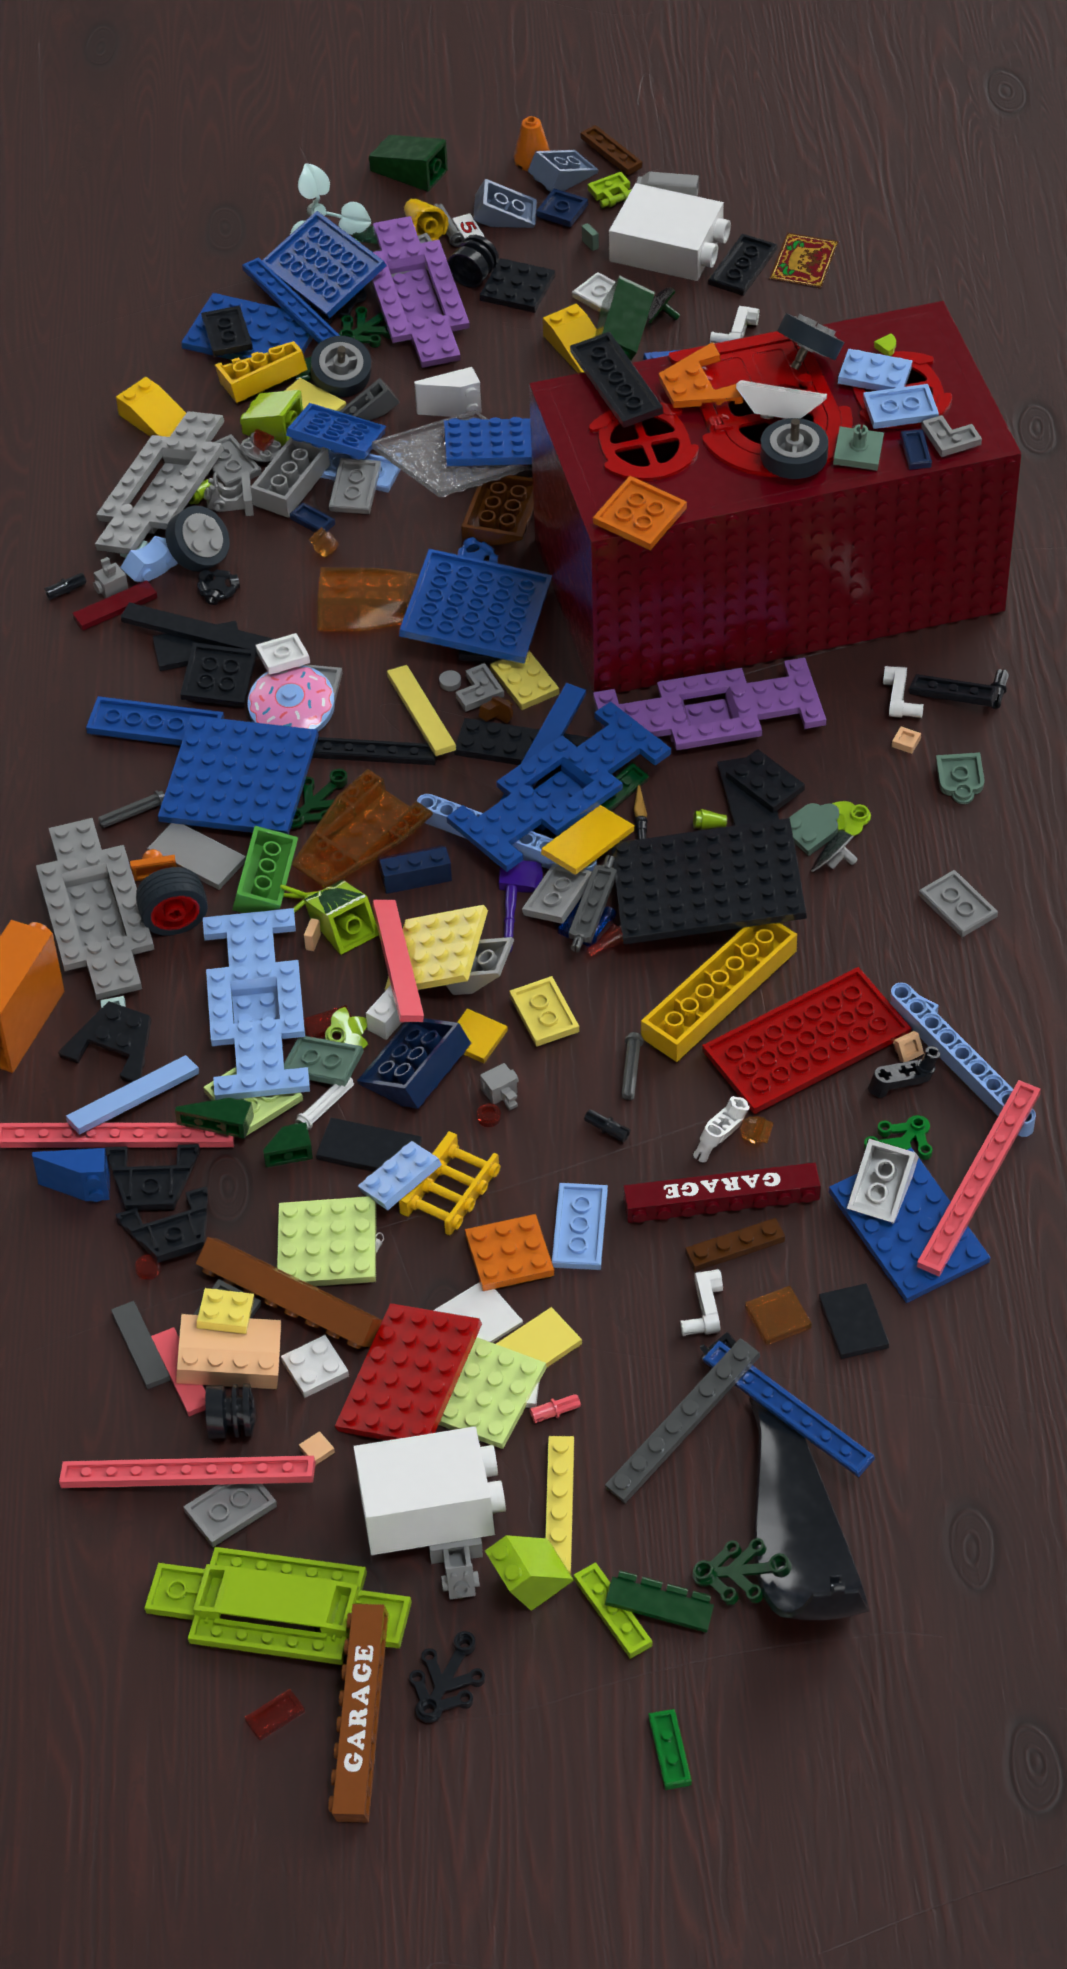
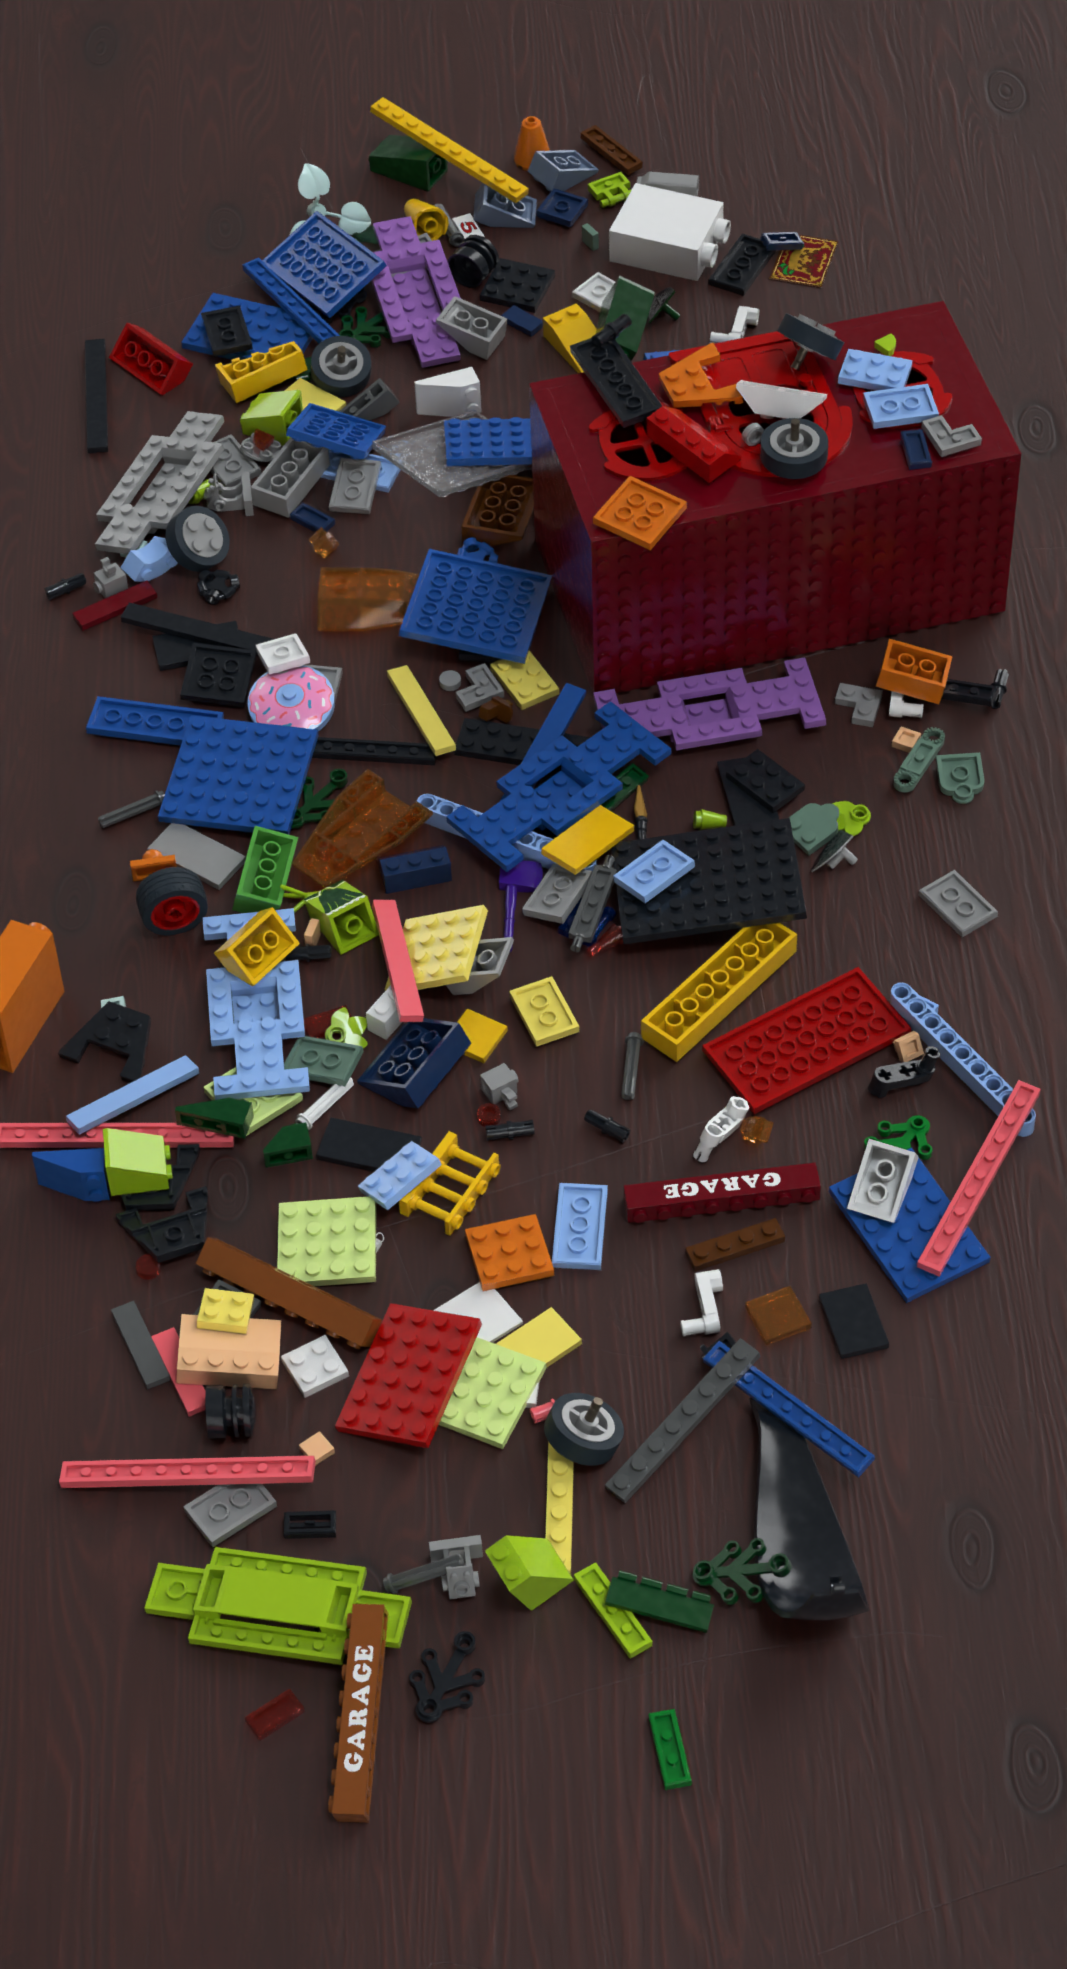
light grey piece [36,818,154,1000] -> none
yellow slope [116,377,186,437] -> none
white brick [354,1426,506,1555] -> none
sand green tile [833,424,884,471] -> none
none -> black tile [85,339,108,453]
none -> lime slope [103,1128,173,1196]
none -> red slope [109,323,193,395]
none -> yellow slope [214,907,300,986]
none -> black tile [284,1510,337,1539]
none -> black axle [286,944,332,962]
none -> yellow plate [370,97,529,203]
none -> dark grey axle [383,1554,464,1594]
none -> light grey slope [436,296,507,360]
none -> black pin [485,1119,535,1141]
none -> dark blue tile [501,305,543,337]
none -> black wheel [544,1393,624,1466]
none -> black pin [592,314,632,348]
none -> light blue plate [613,840,695,903]
none -> red slope [647,406,741,483]
none -> light grey tile [742,423,764,446]
none -> dark blue tile [760,232,804,251]
none -> light grey plate [835,683,883,727]
none -> orange brick [876,639,952,704]
none -> sand green plate [893,727,945,792]

